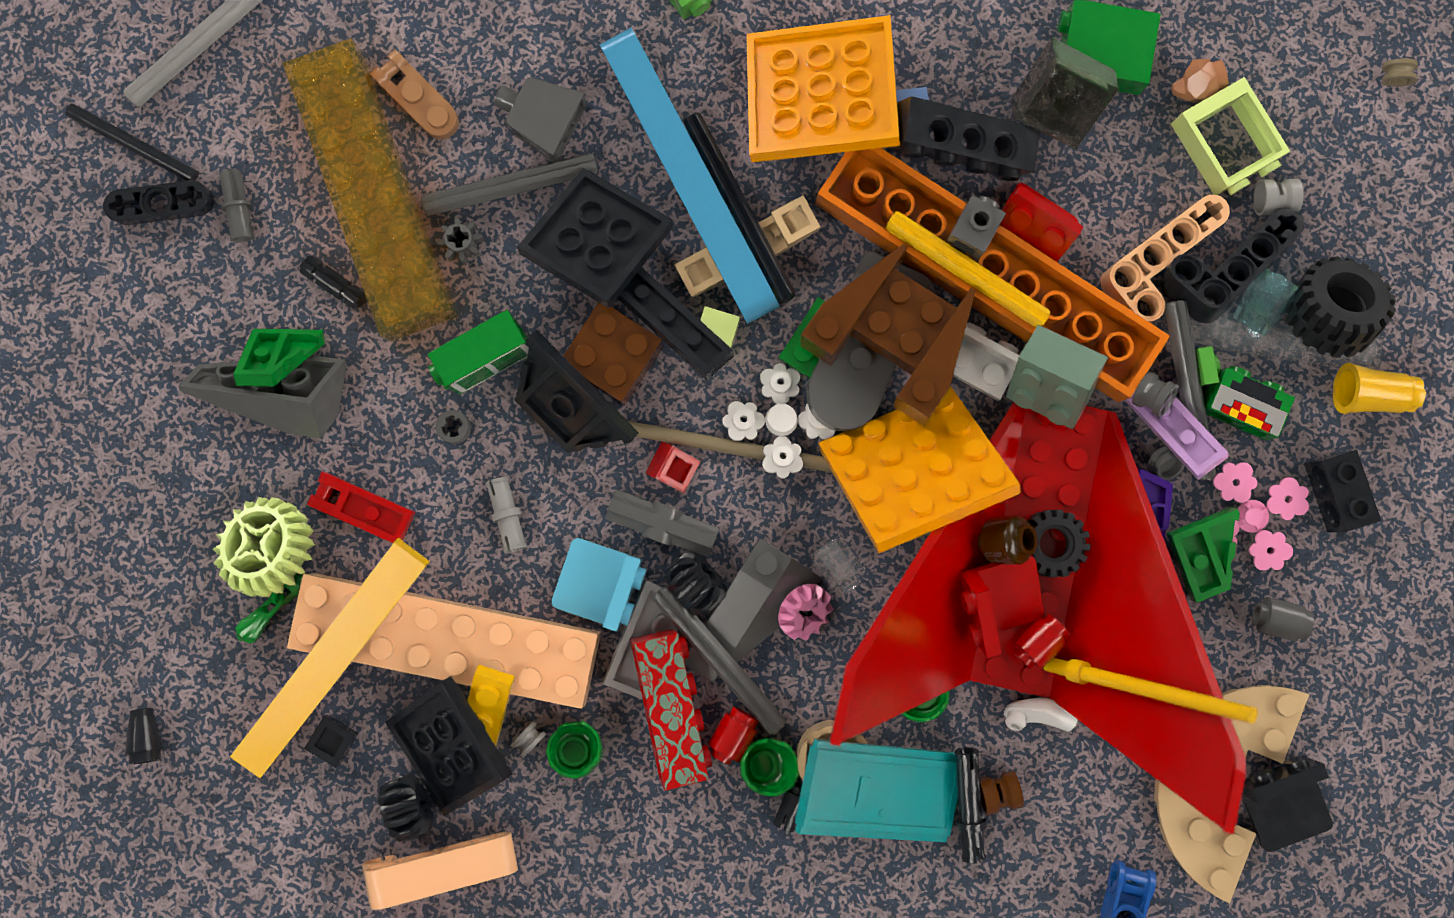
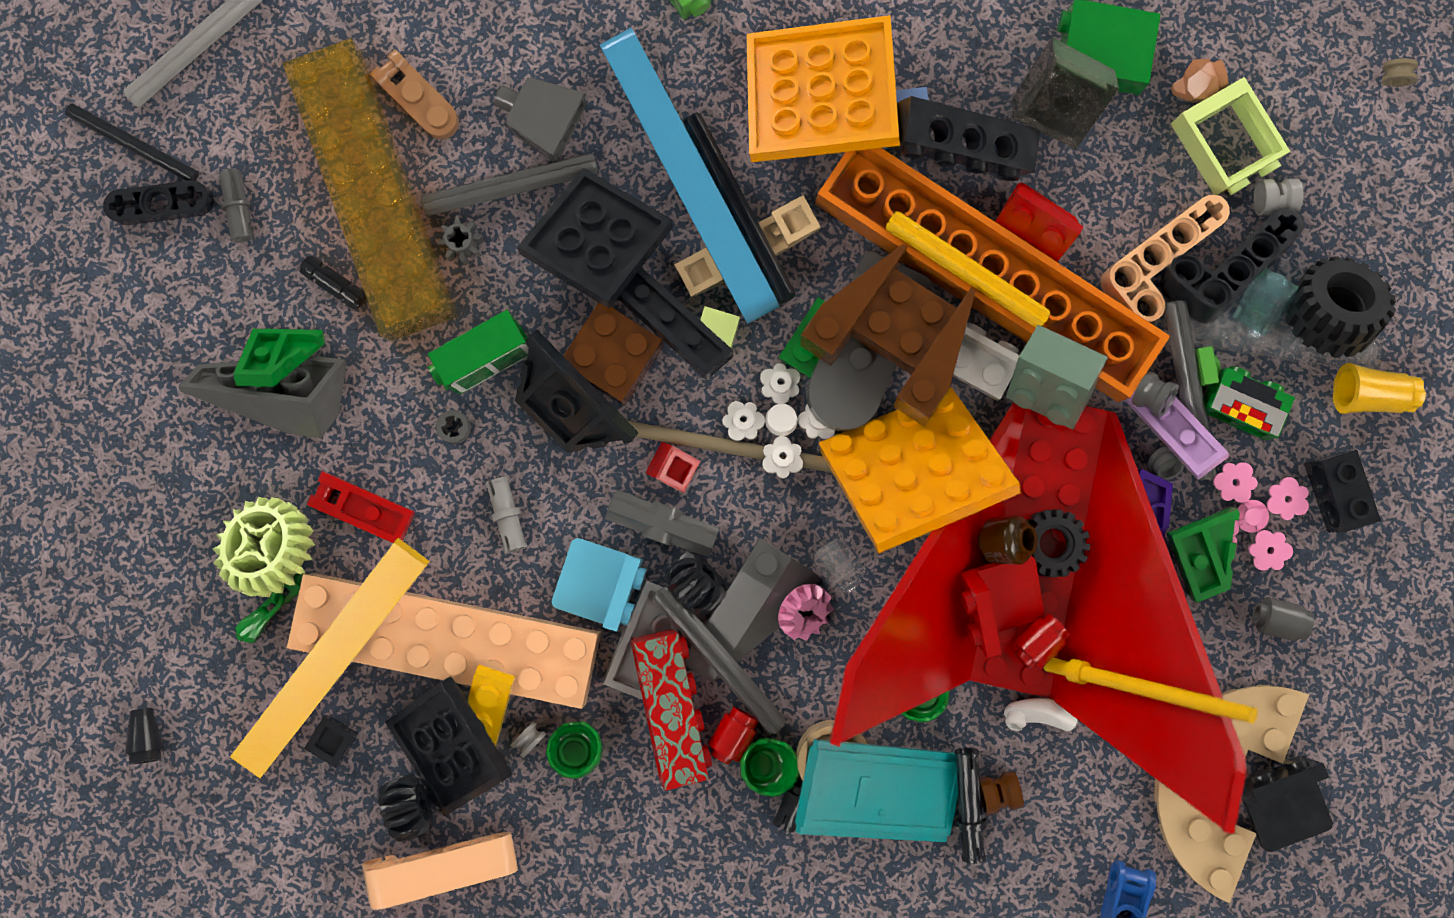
dark grey brick [946,195,1006,261] -> none

